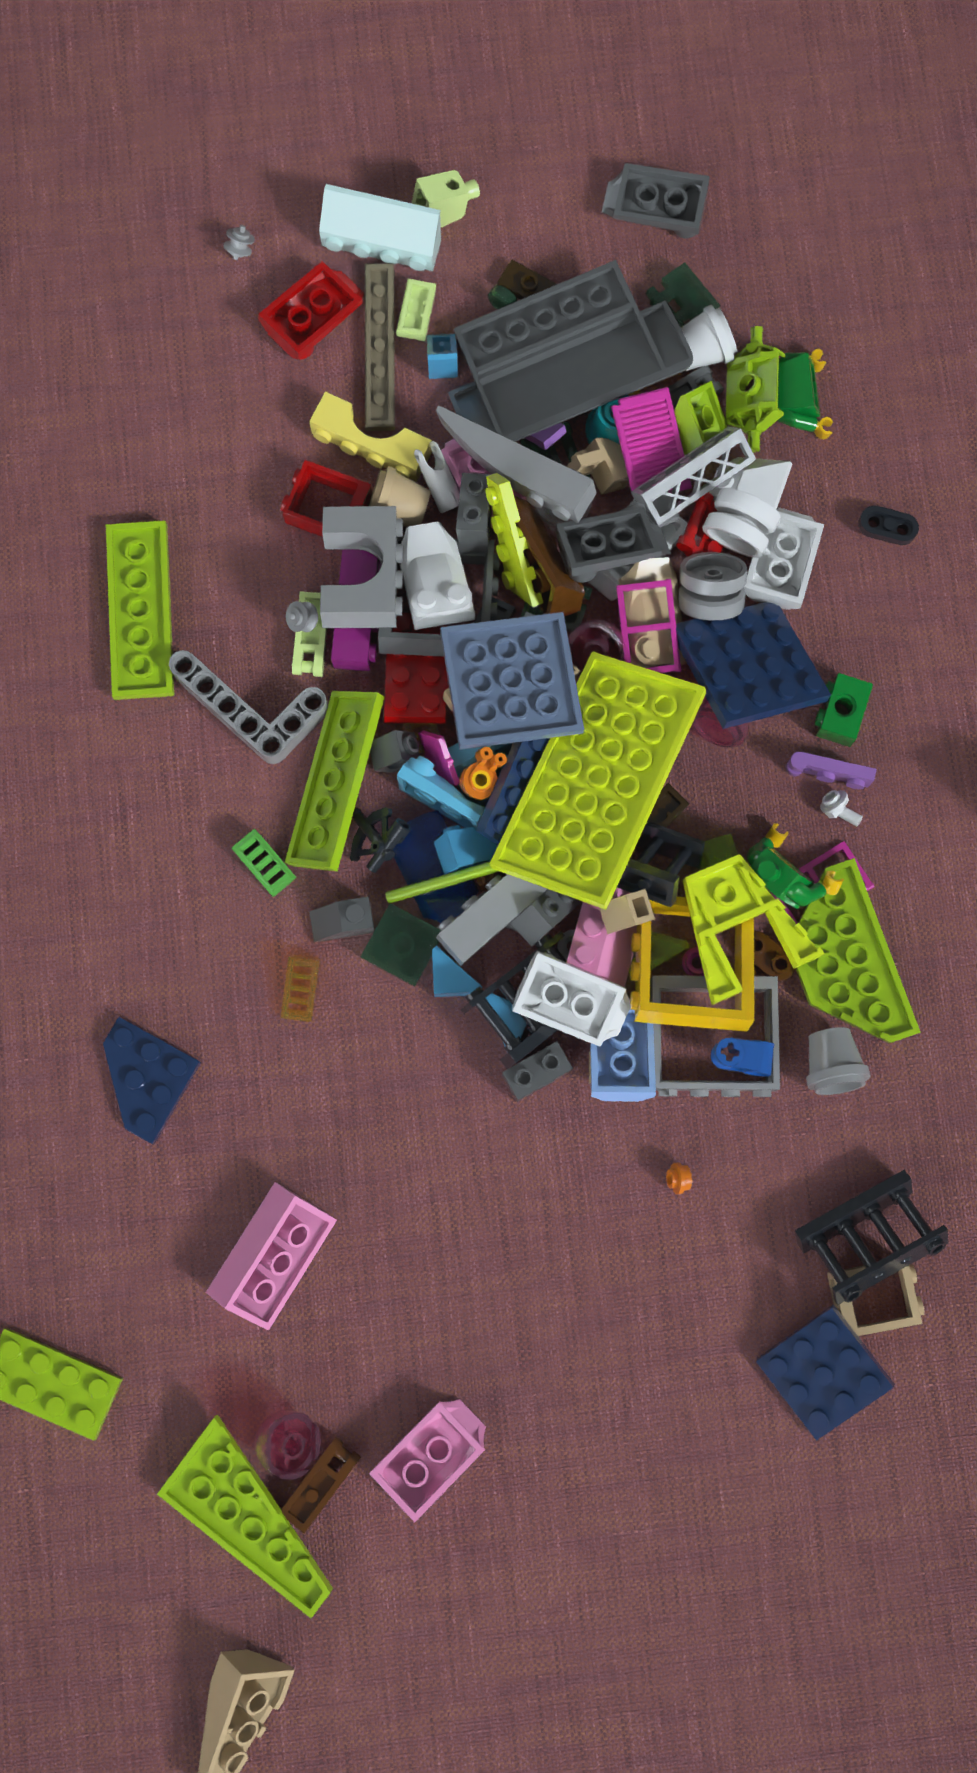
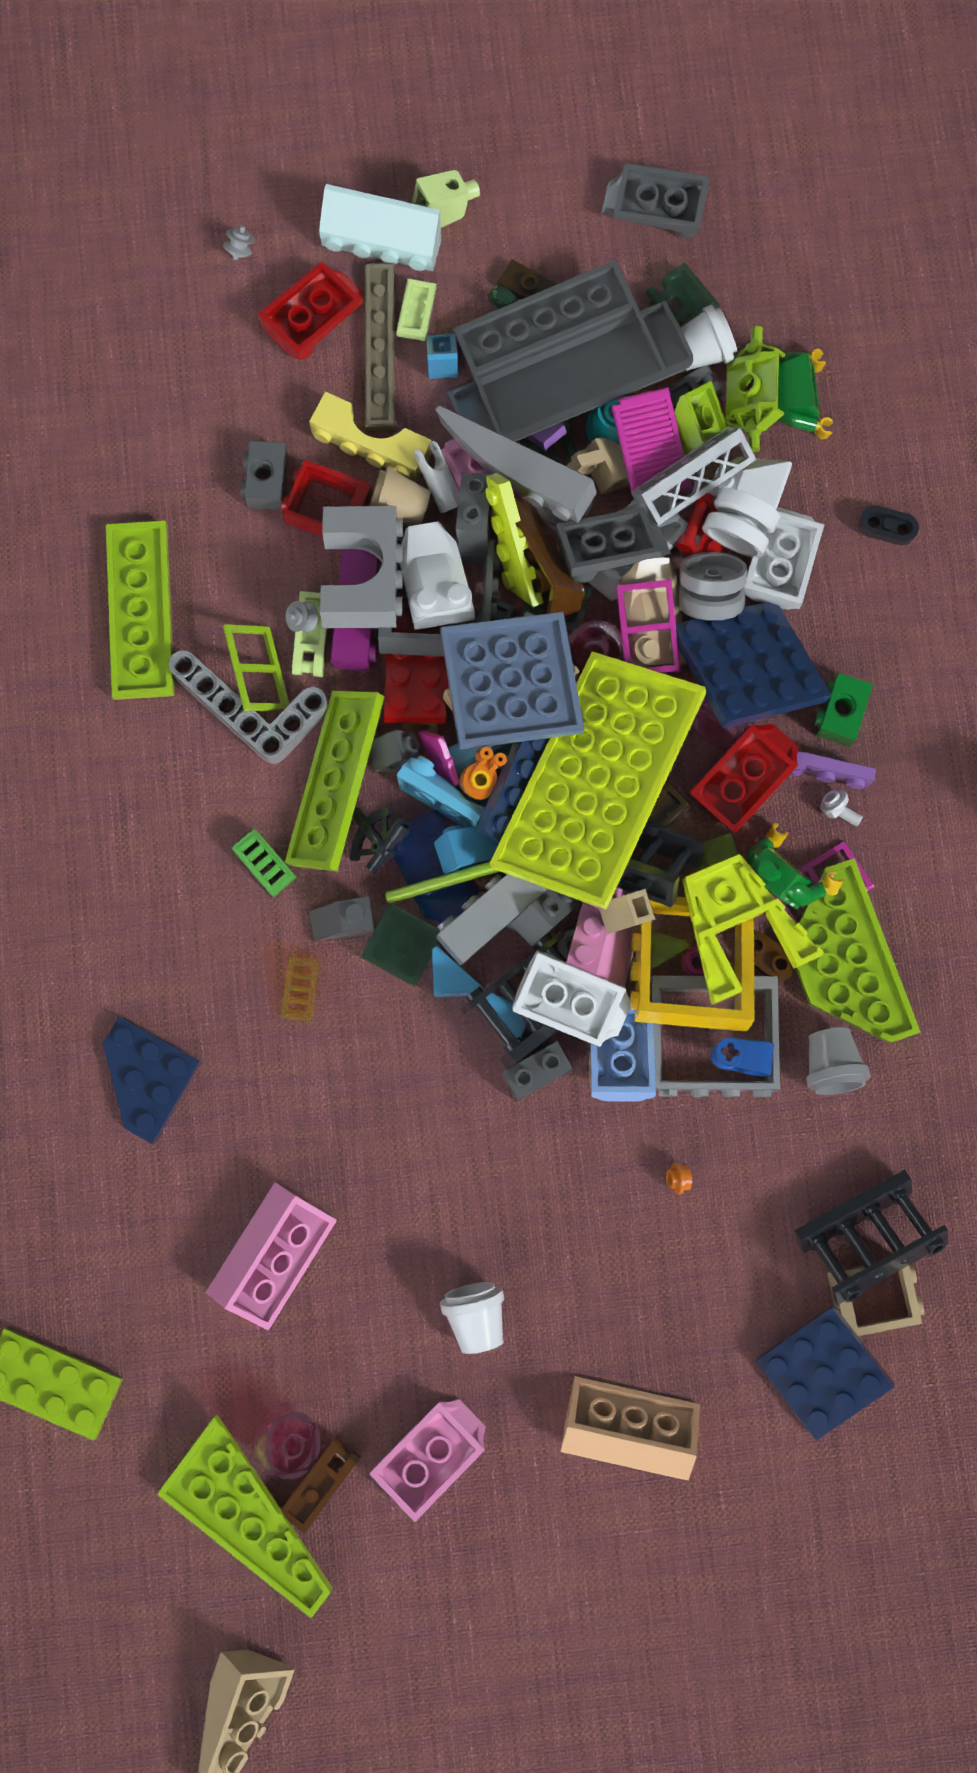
none -> lime window [223,624,289,712]
none -> dark grey brick [240,441,288,510]
none -> white piece [440,1282,505,1354]
none -> light nougat slope [561,1376,700,1480]
none -> red slope [690,723,799,834]

